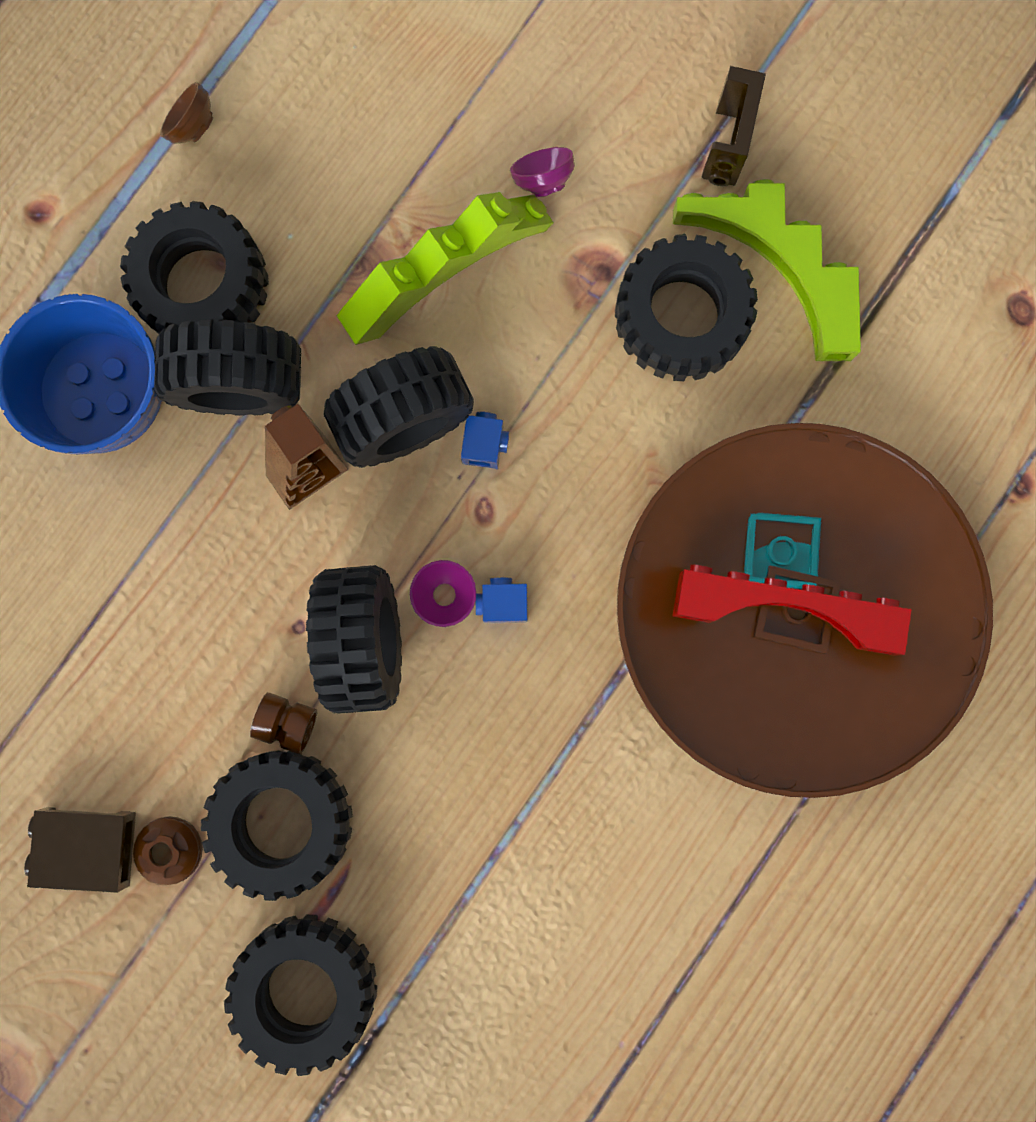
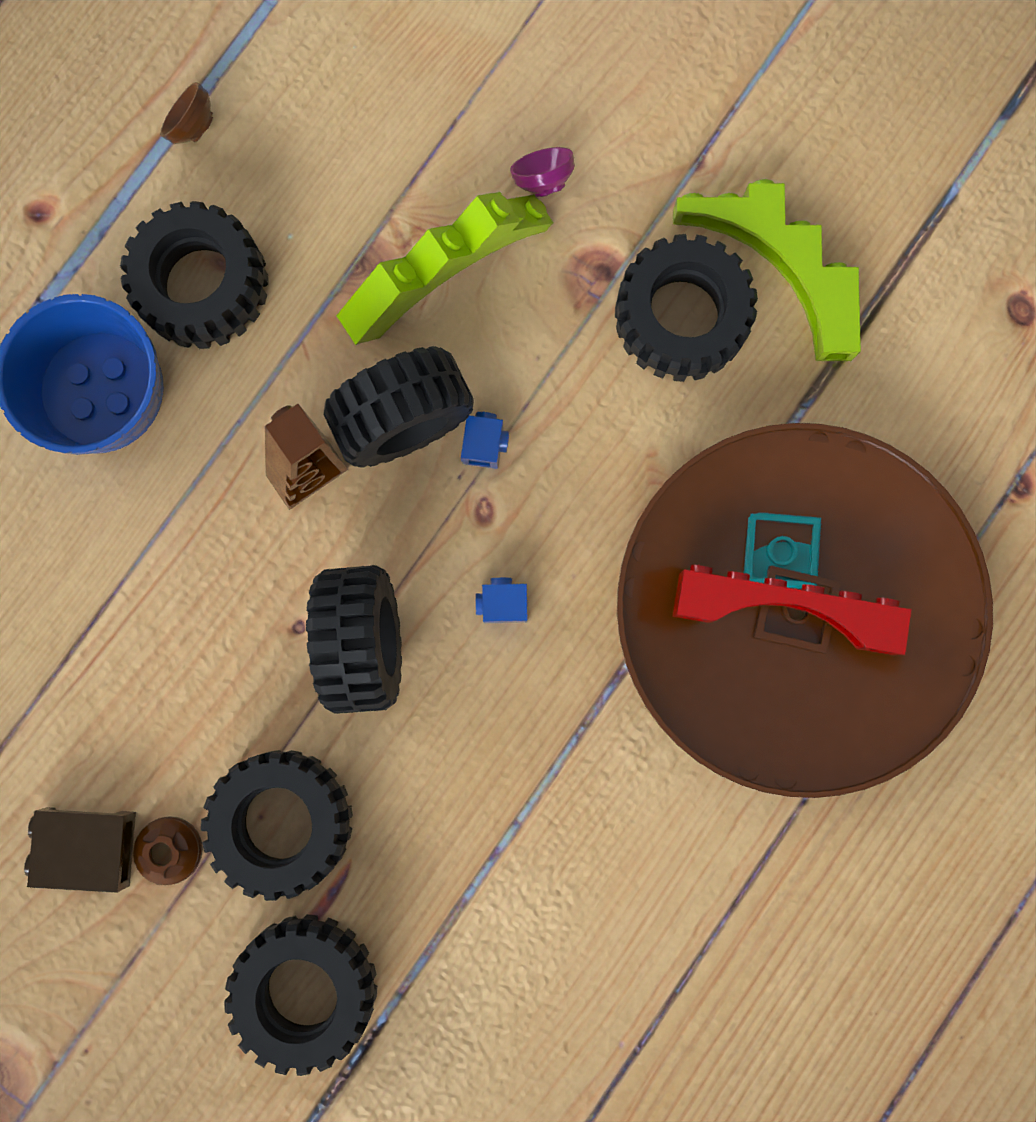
black tyre [154,320,301,416] -> none
reddish brown wheel [250,692,317,754] -> none
magenta piece [409,560,477,627] -> none
dark brown panel [702,66,766,186] -> none

